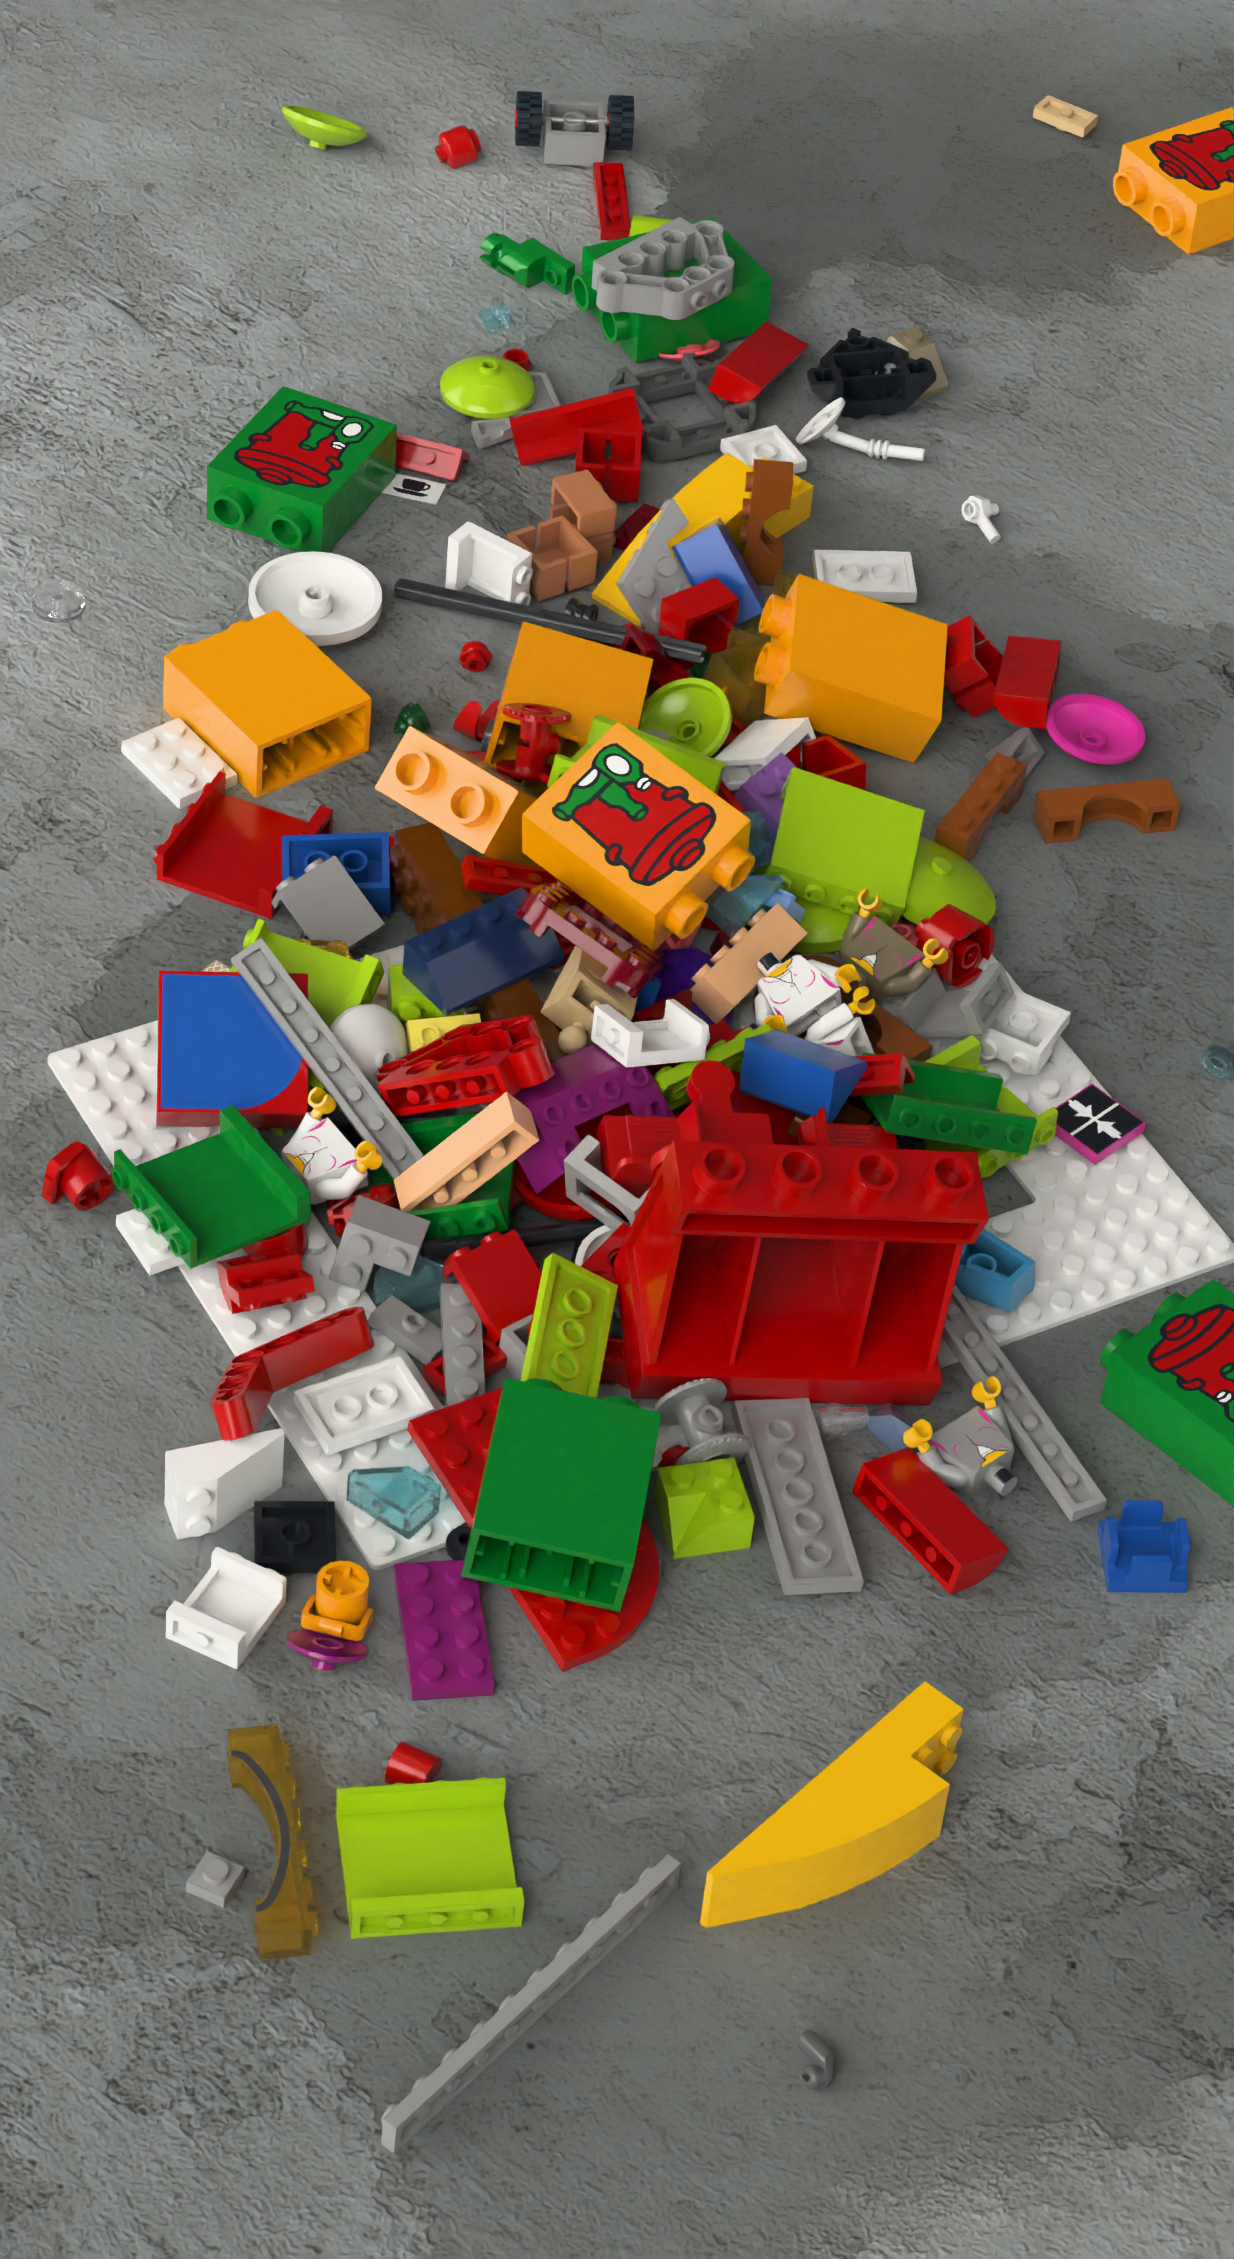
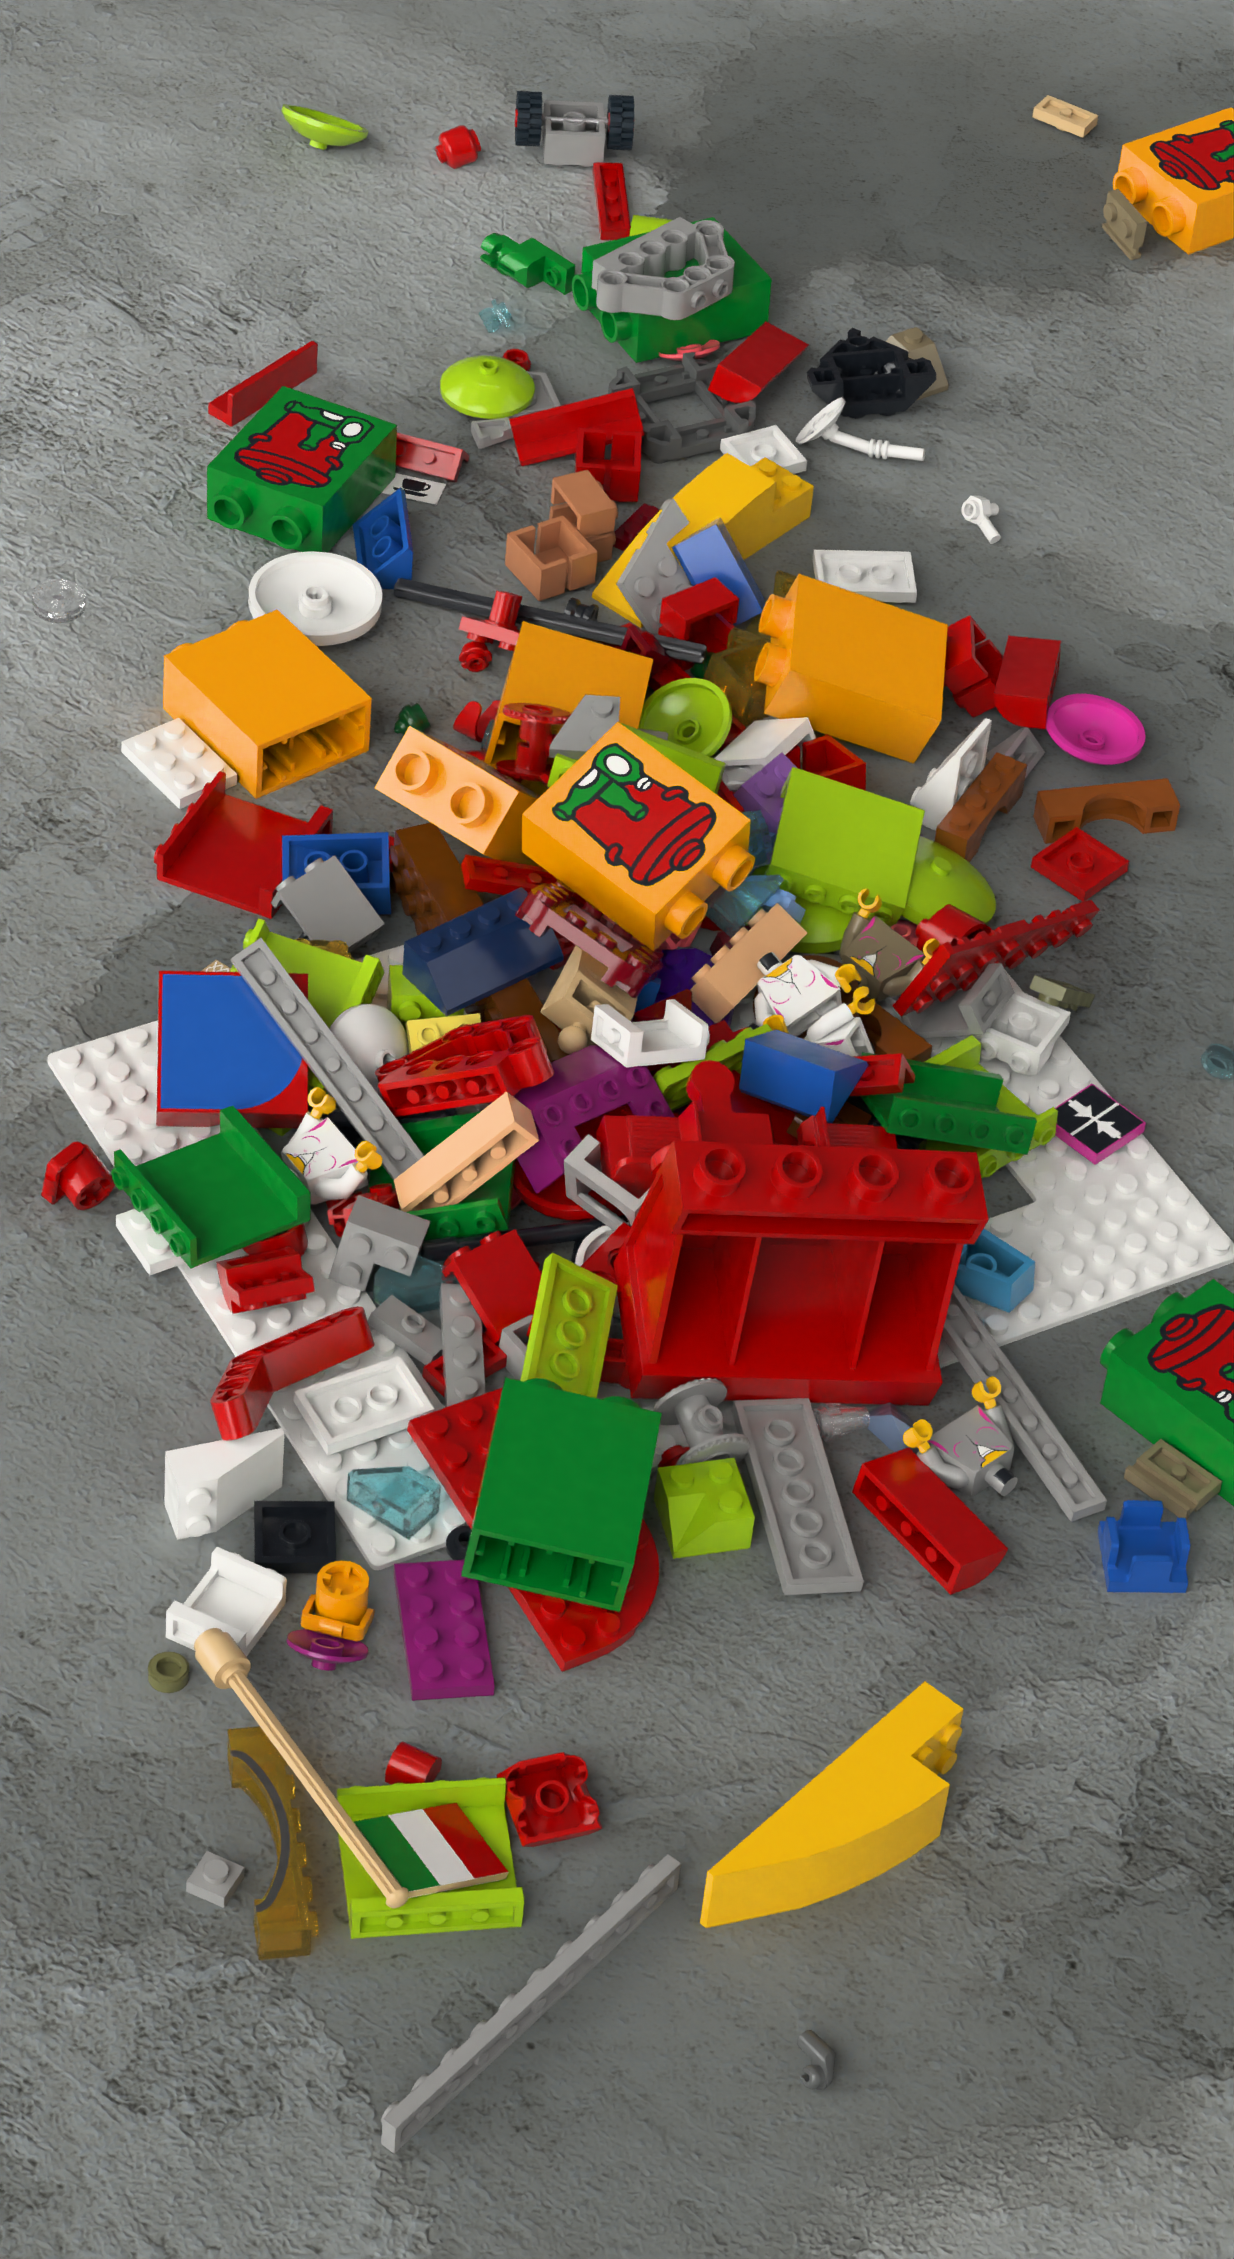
white panel [445,521,533,606] -> none
dark orange arch [738,459,793,587] -> none
none -> olive tile [148,1652,189,1693]
none -> flag [194,1628,509,1908]
none -> red panel [208,341,318,427]
none -> blue slope [353,487,413,589]
none -> plate [459,590,523,652]
none -> red slope [496,1752,603,1847]
none -> light grey wing [549,695,620,759]
none -> red wing [893,900,1100,1017]
none -> white slope [910,718,992,831]
none -> olive plate [1029,975,1095,1011]
none -> red plate [1031,827,1129,902]
none -> dark tan plate [1102,189,1147,260]
none -> dark tan plate [1124,1439,1222,1520]

